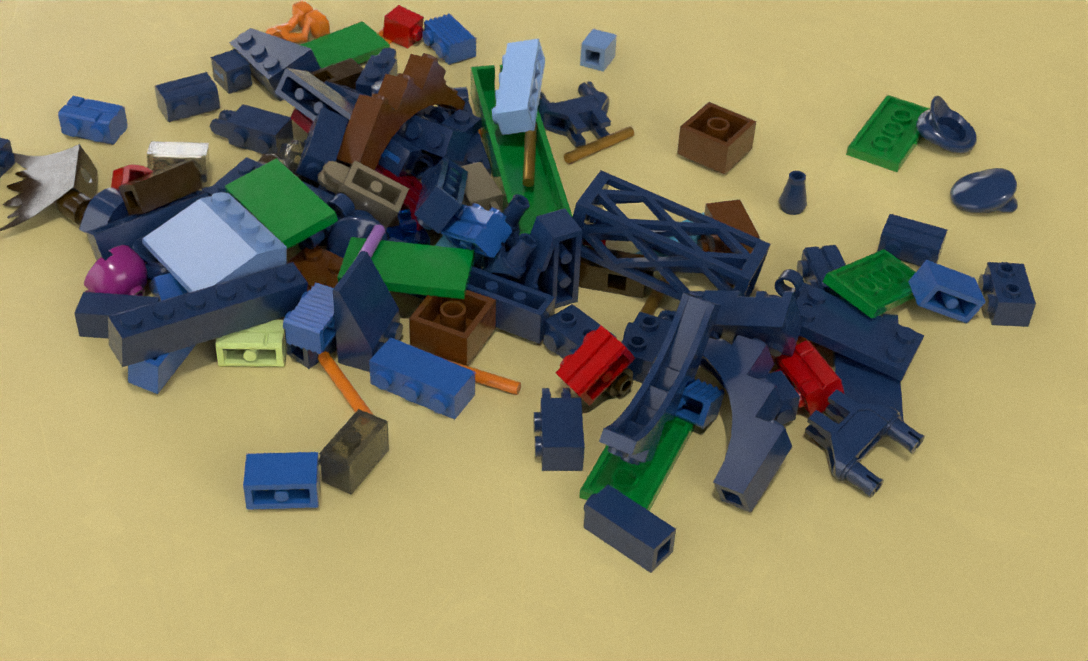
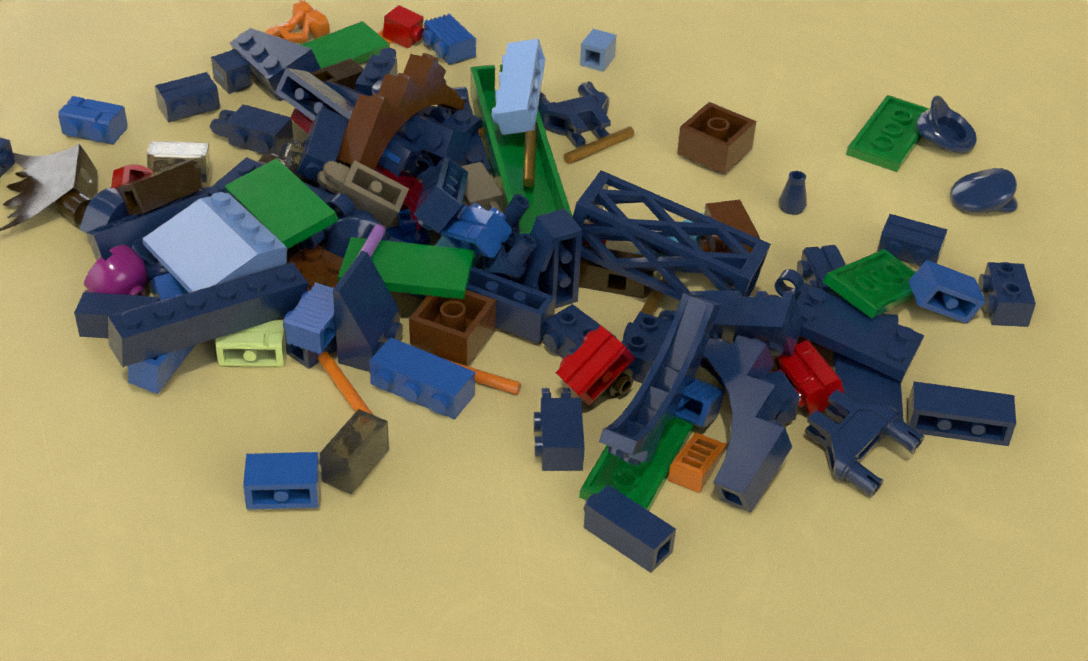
none -> orange slope [668,432,727,493]
none -> dark blue brick [907,381,1016,446]

